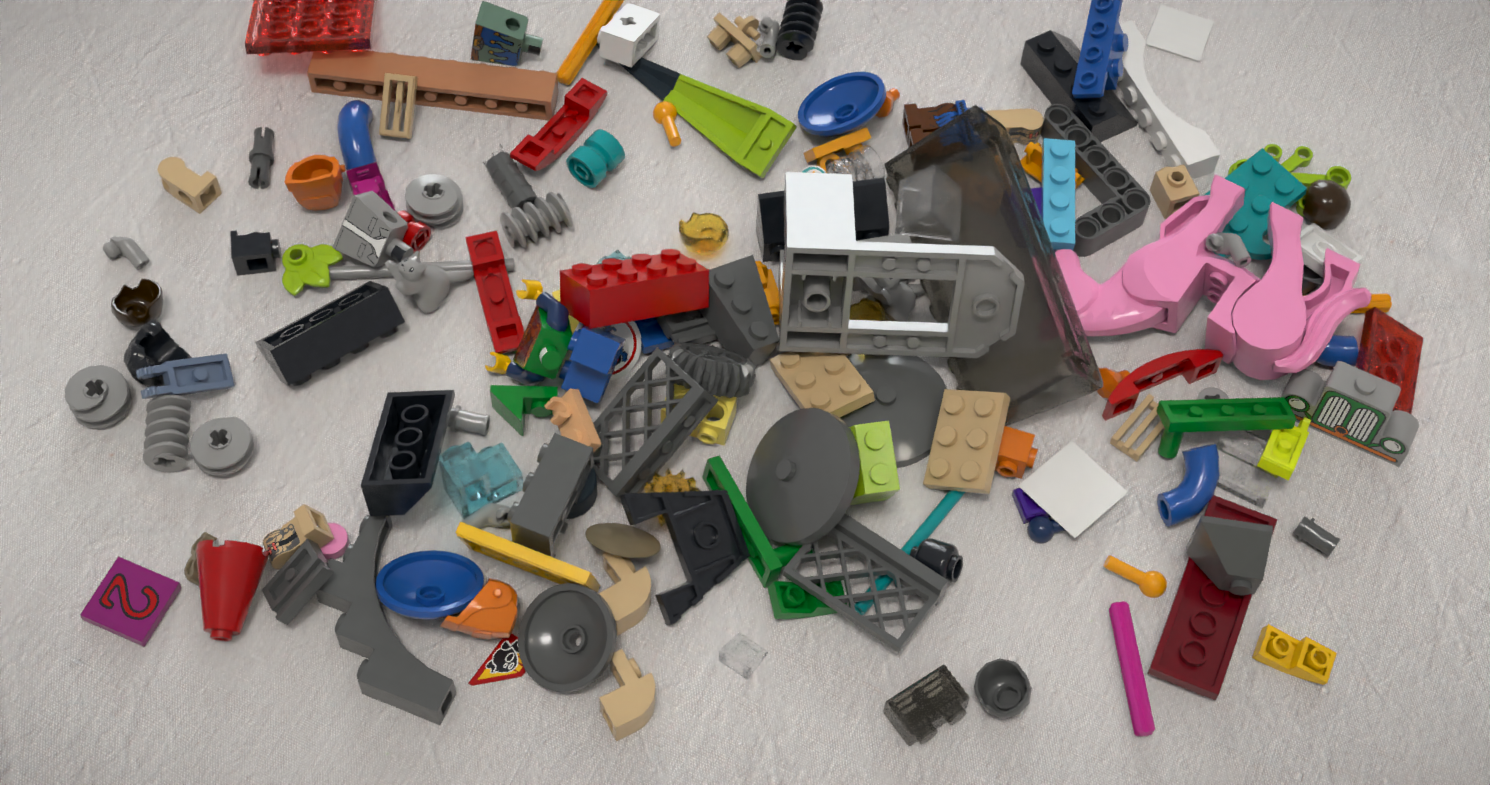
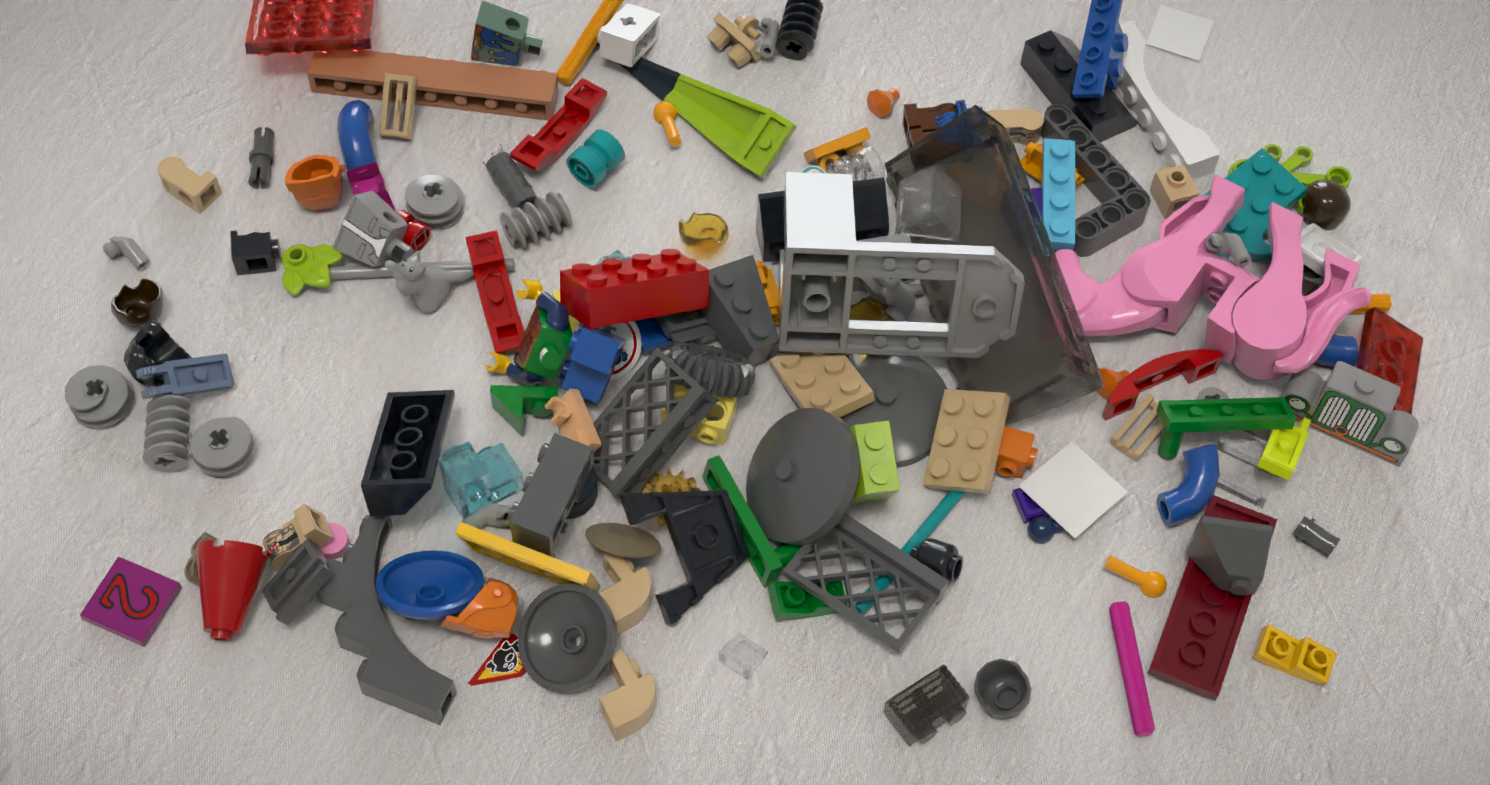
black slope [255,281,405,386] -> none
light grey pin [447,405,490,436] -> none
blue dish [798,72,886,137] -> none

